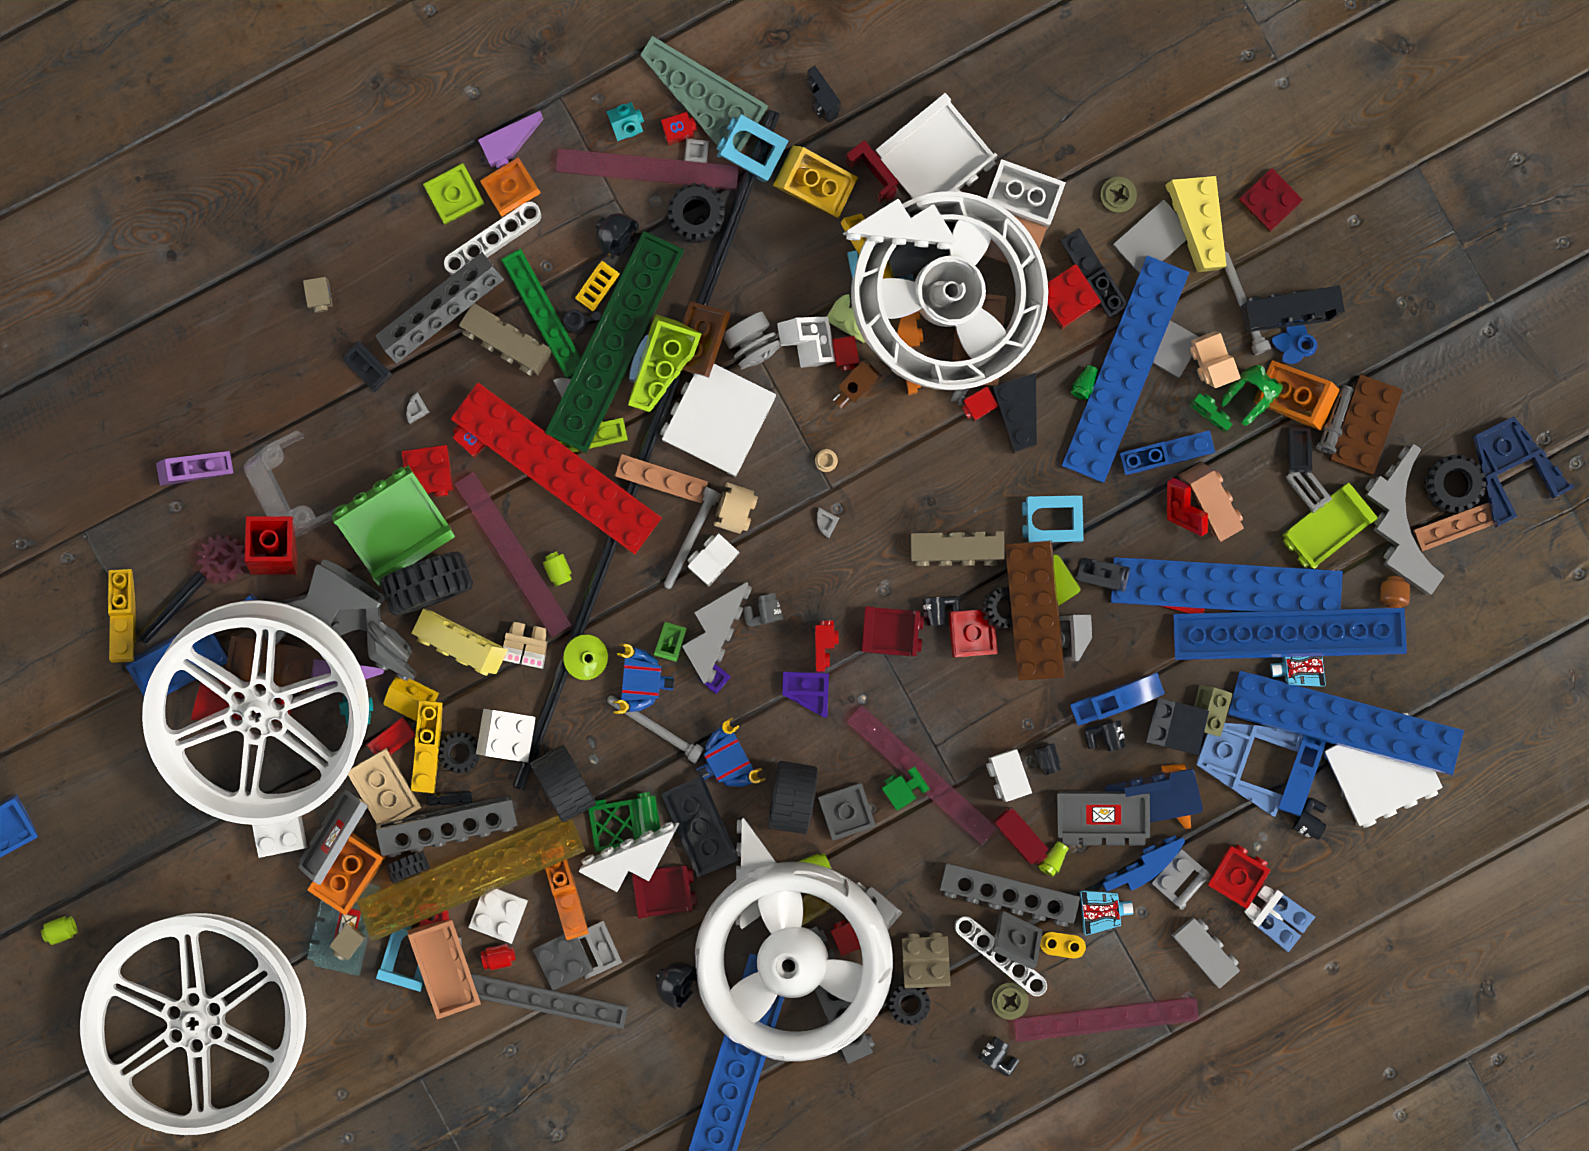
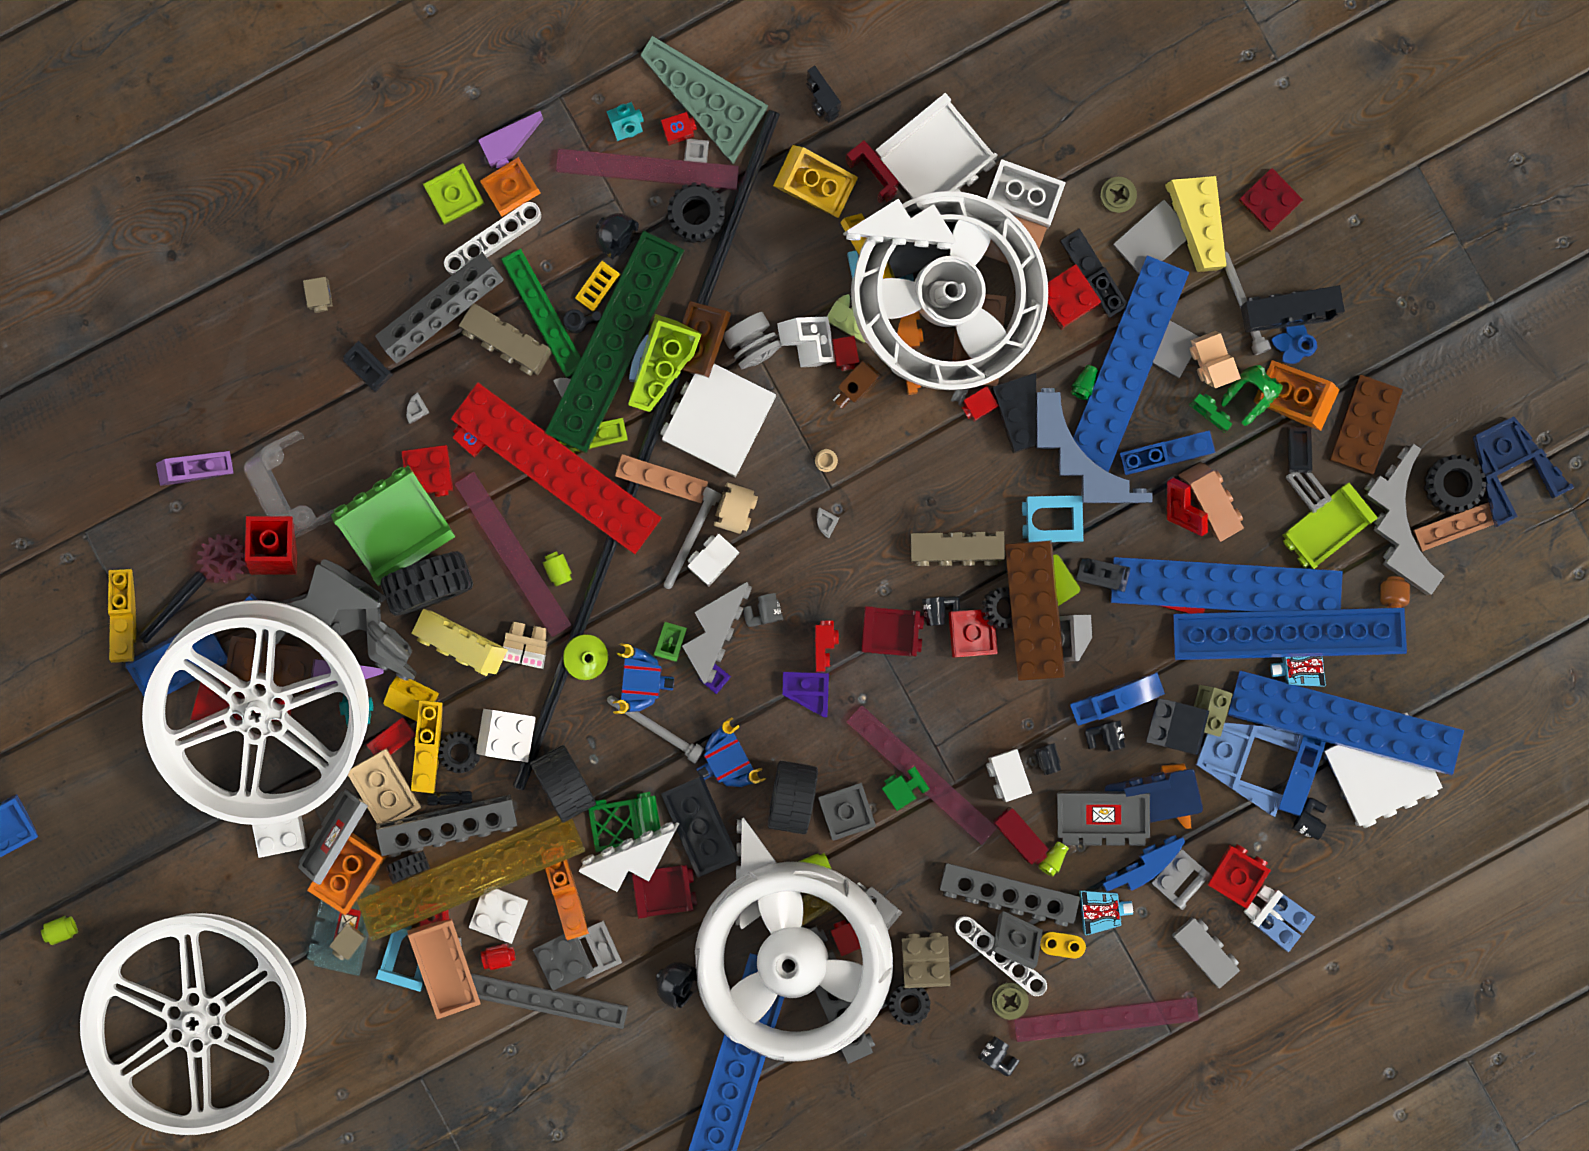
medium azure panel [716,114,788,182] -> none
dark grey pin [1316,385,1354,454] -> none
none -> sand blue arch [1036,388,1152,503]

